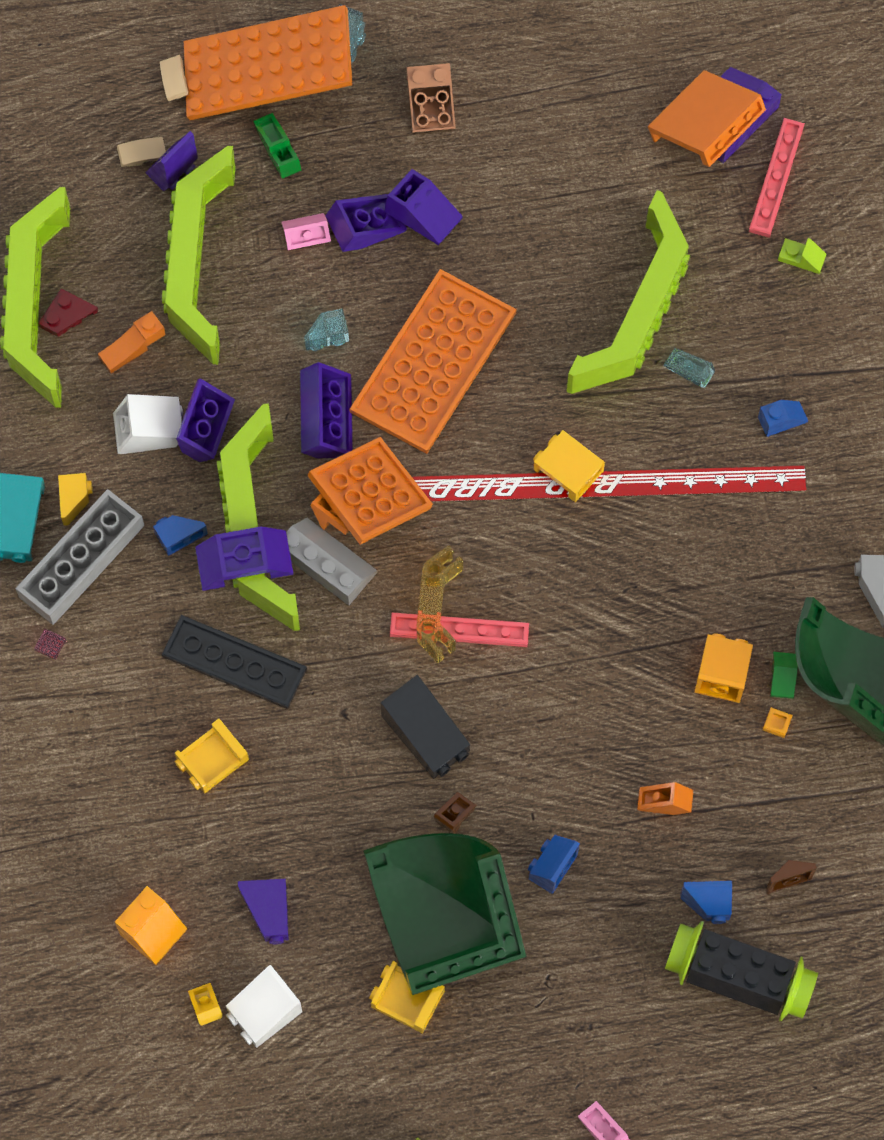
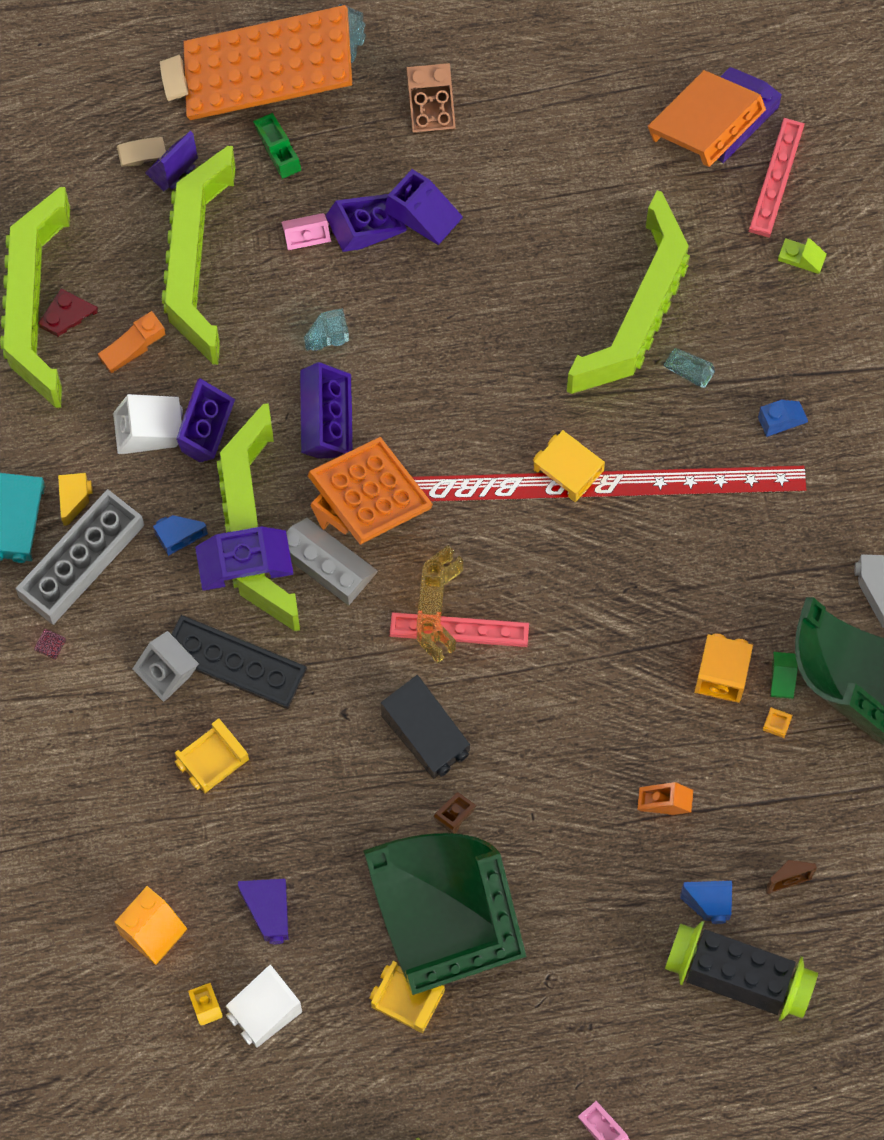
orange plate [350,269,517,454] -> none
blue slope [527,835,580,894] -> none
none -> light grey slope [132,631,199,702]

